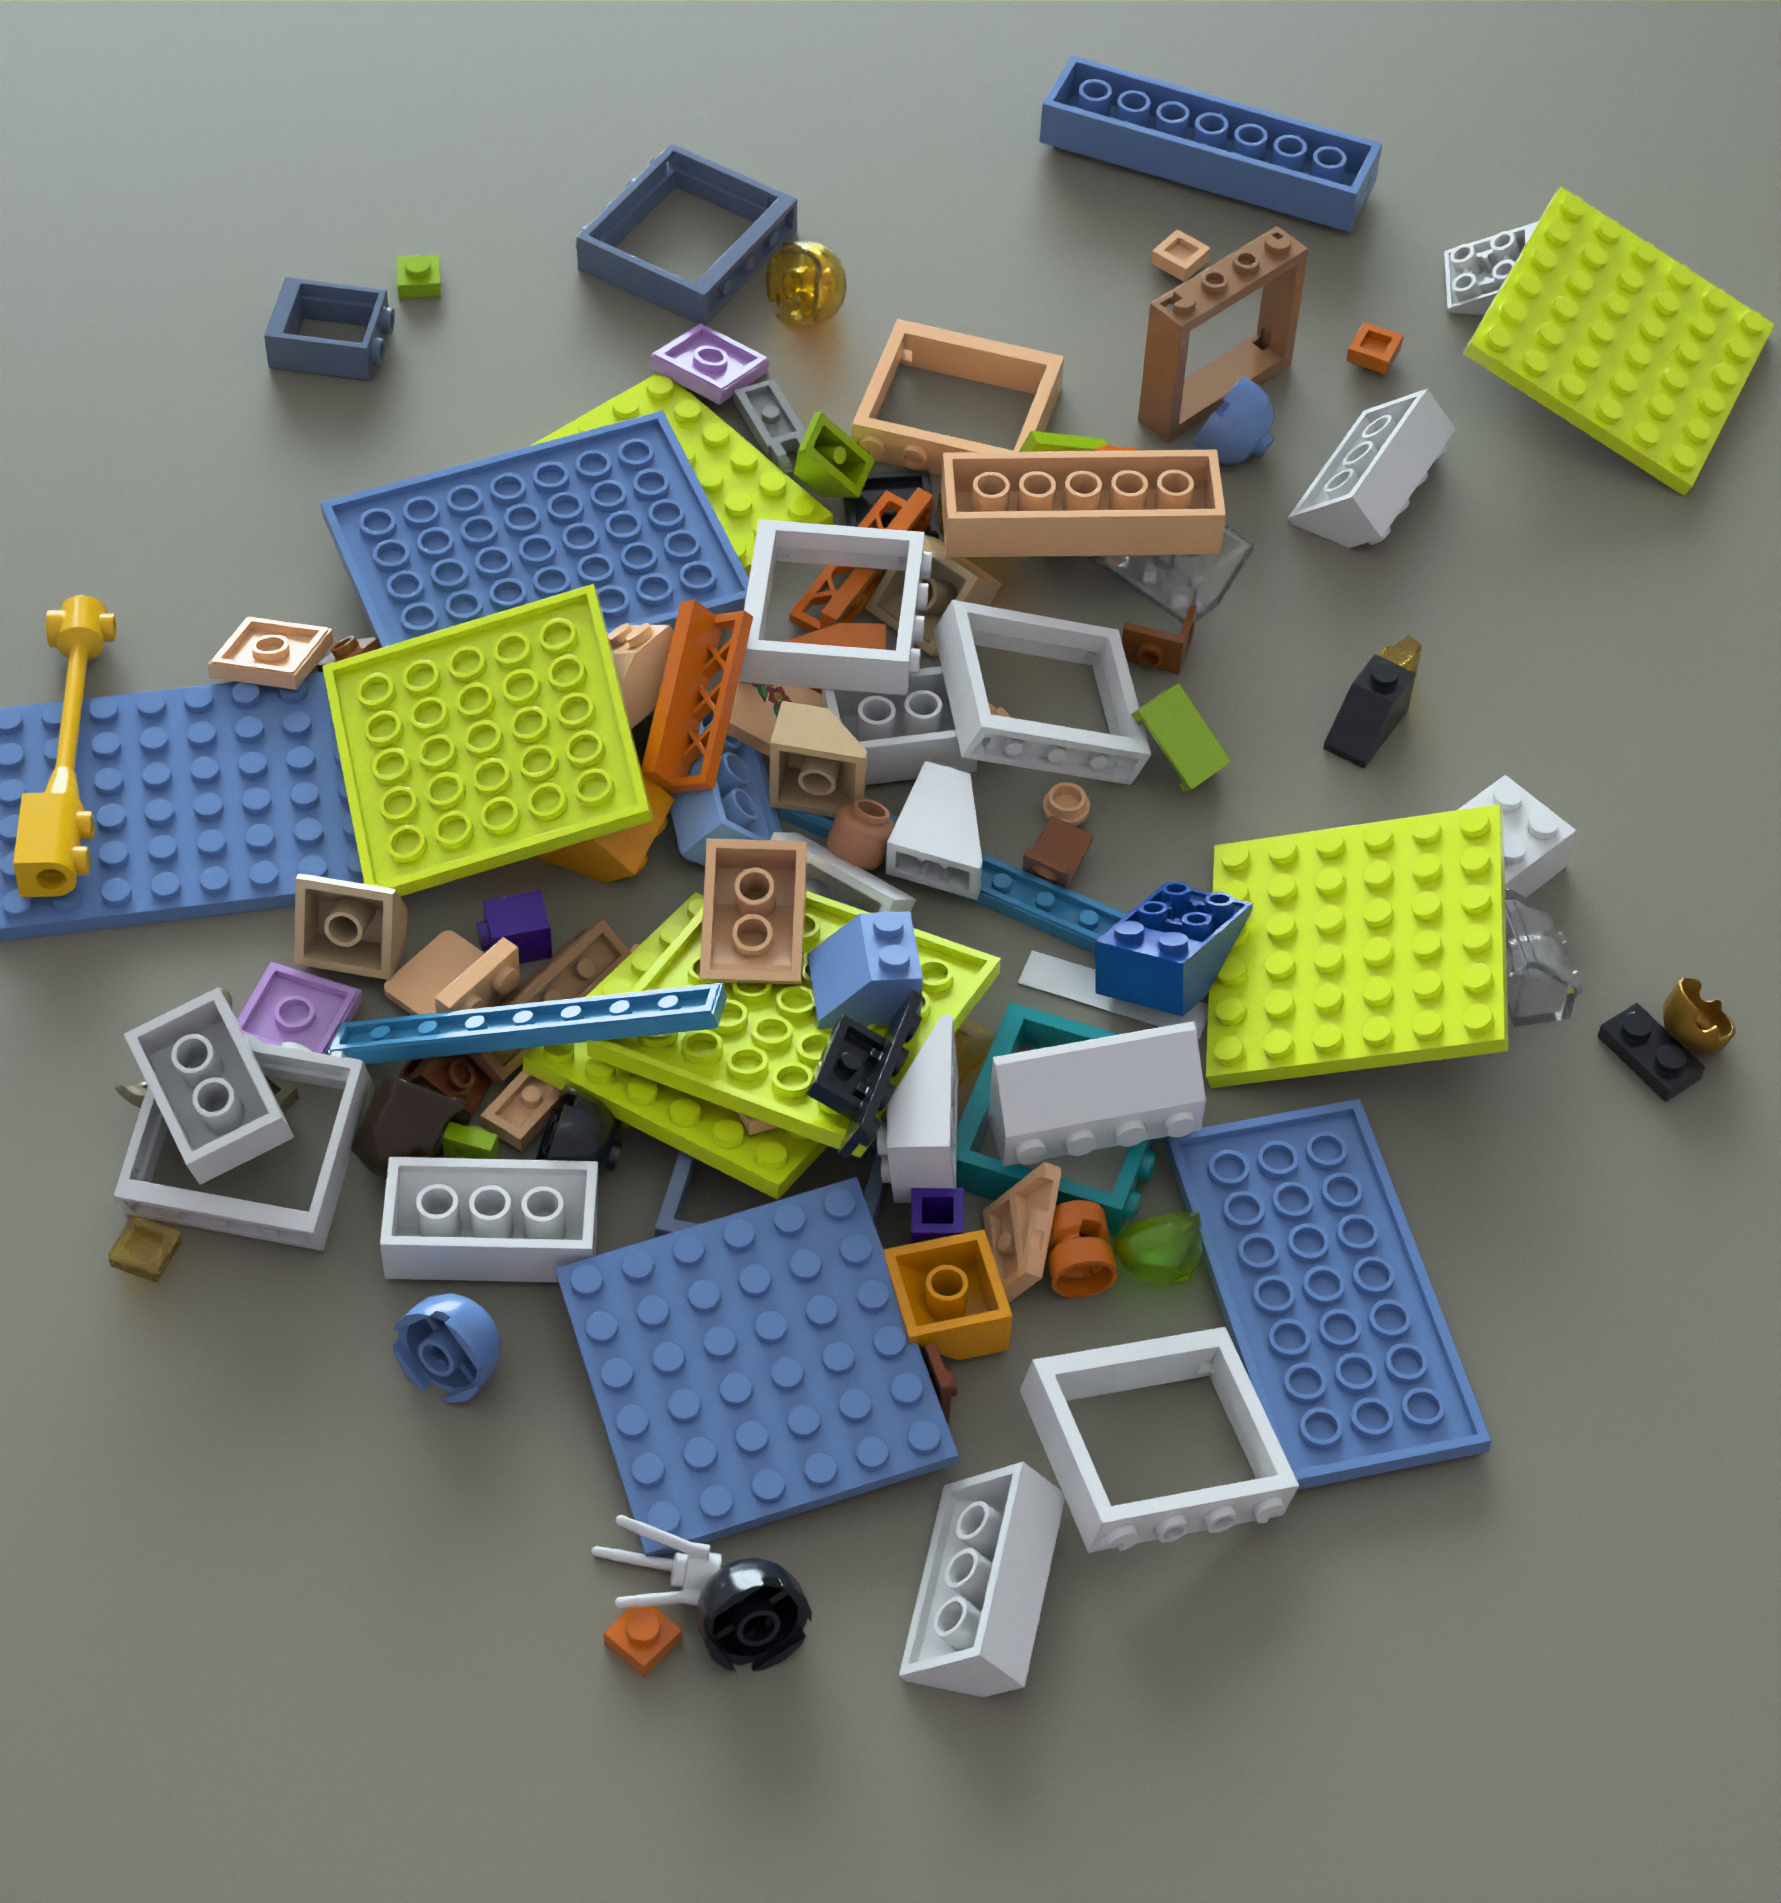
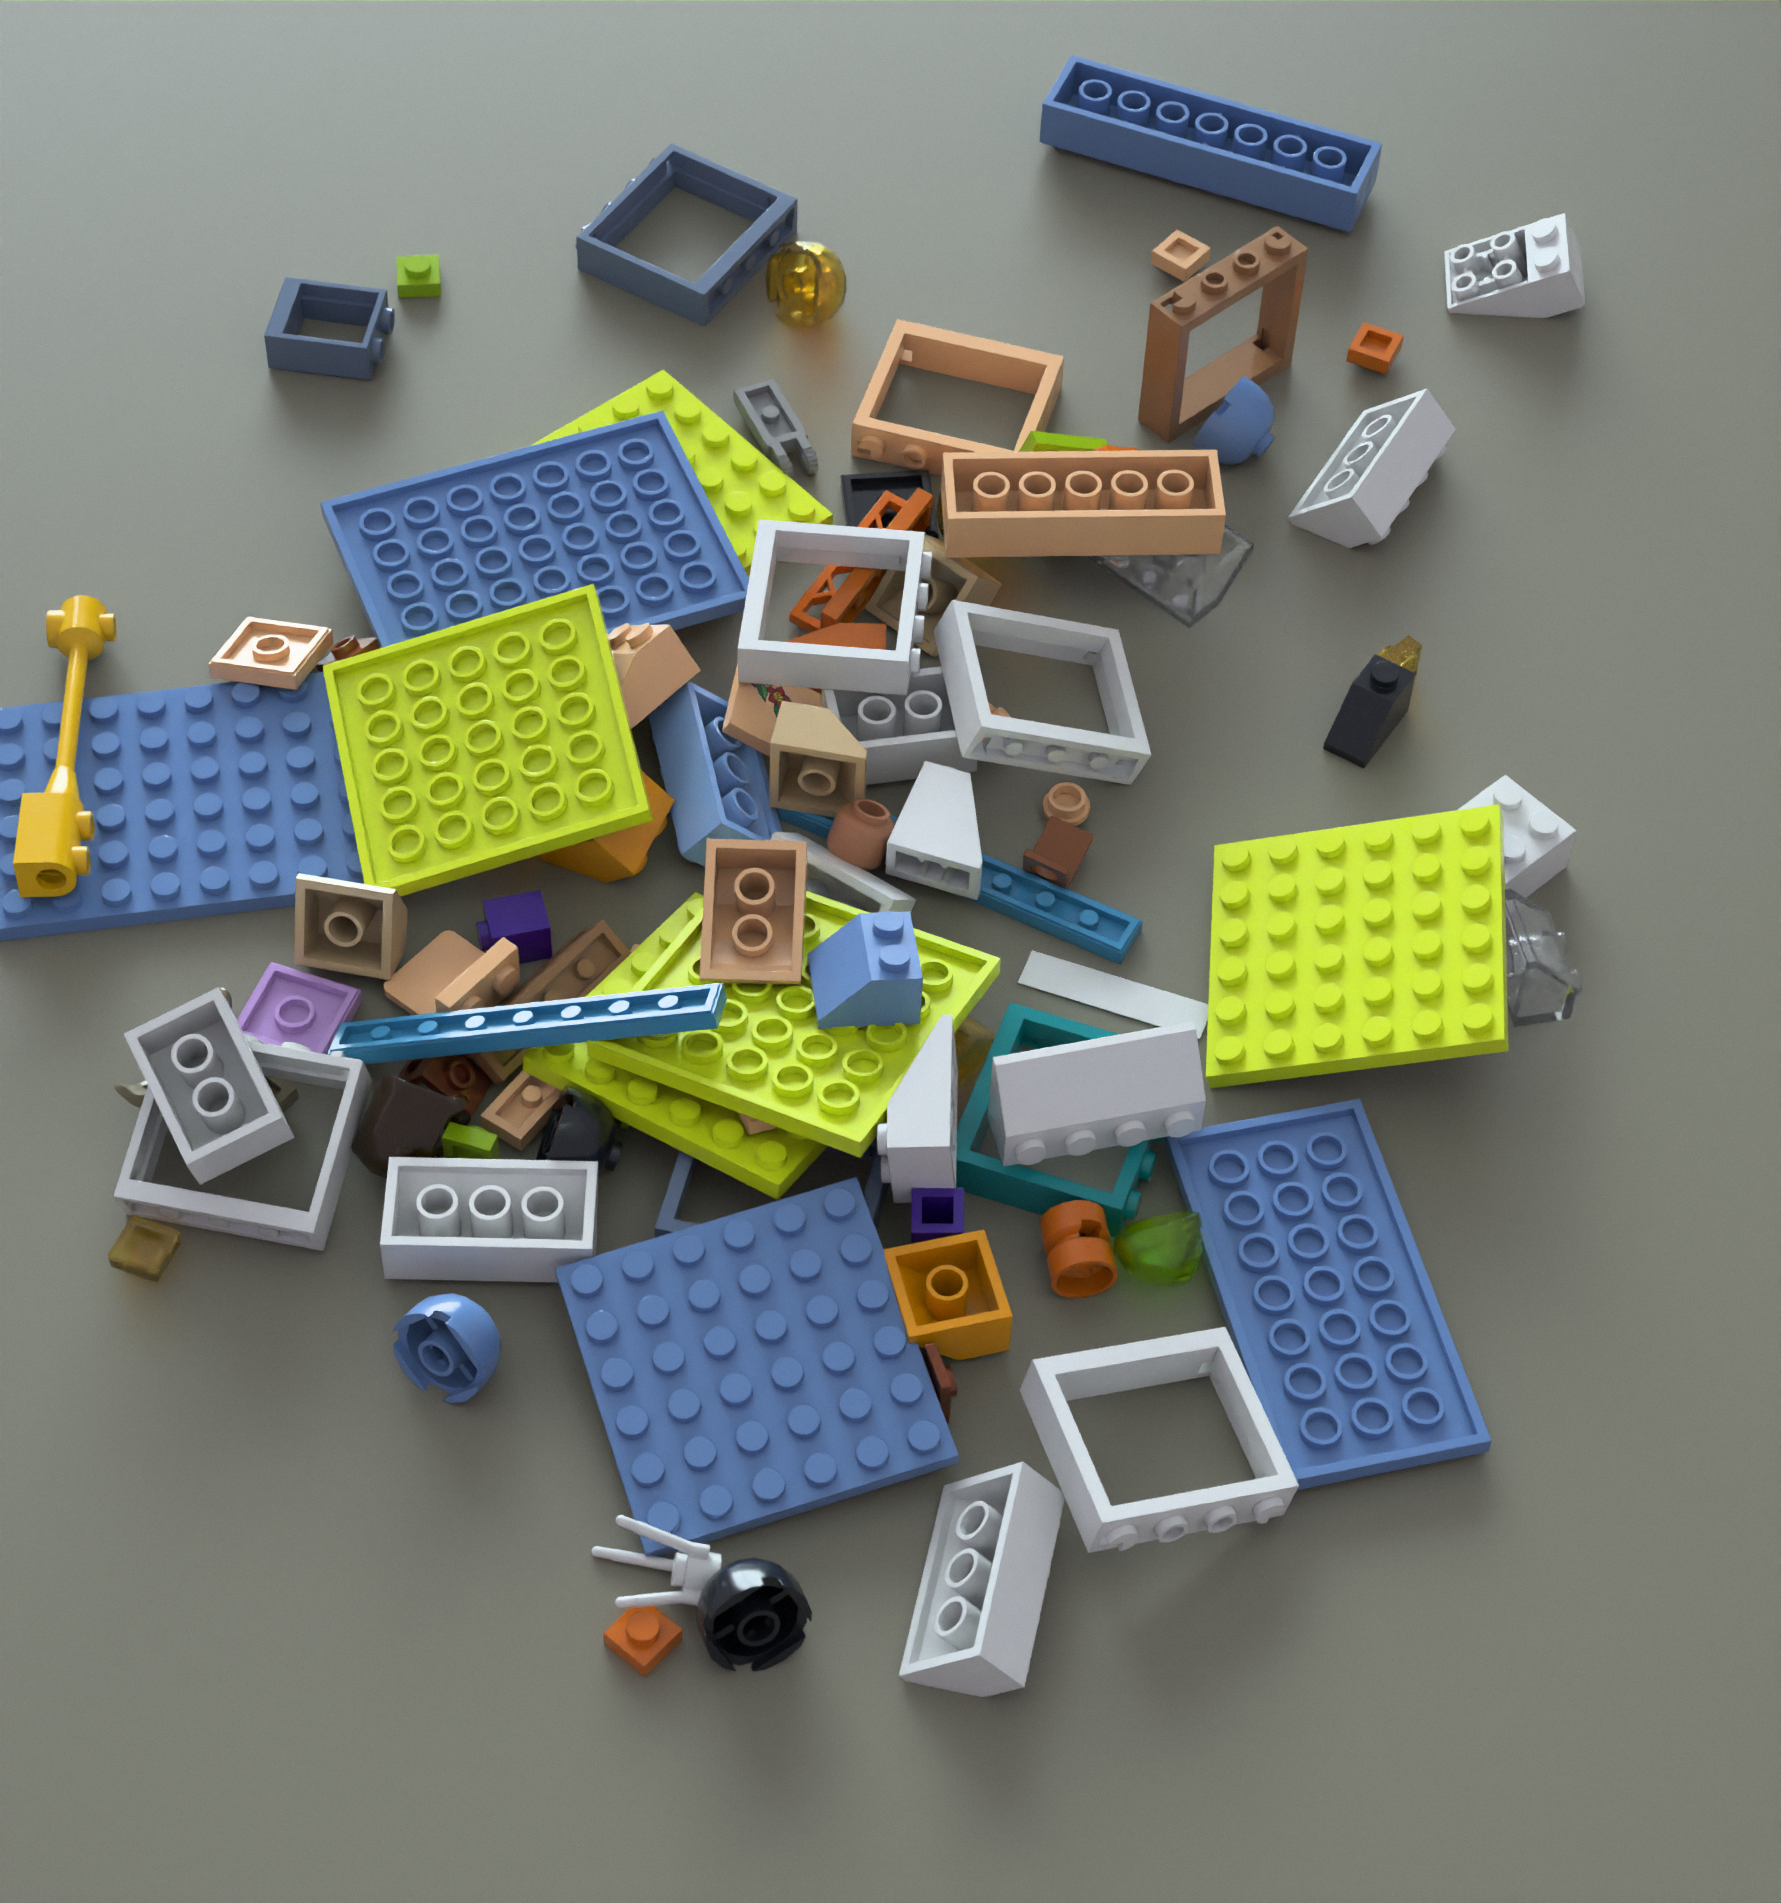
orange fence [641,600,753,794] -> none
lavender plate [649,323,770,405] -> none
lime slope [794,412,875,498] -> none
black bracket [806,990,923,1159] -> none
light nougat wing [982,1161,1061,1303] -> none
blue slope [1095,882,1253,1016] -> none
dark orange bracket [1122,604,1198,674] -> none
lime hinge [1131,683,1231,792] -> none
neon yellow plate [1463,186,1775,496] -> none
black plate [1597,1002,1705,1102] -> none
pearl gold hair [1662,977,1736,1053] -> none

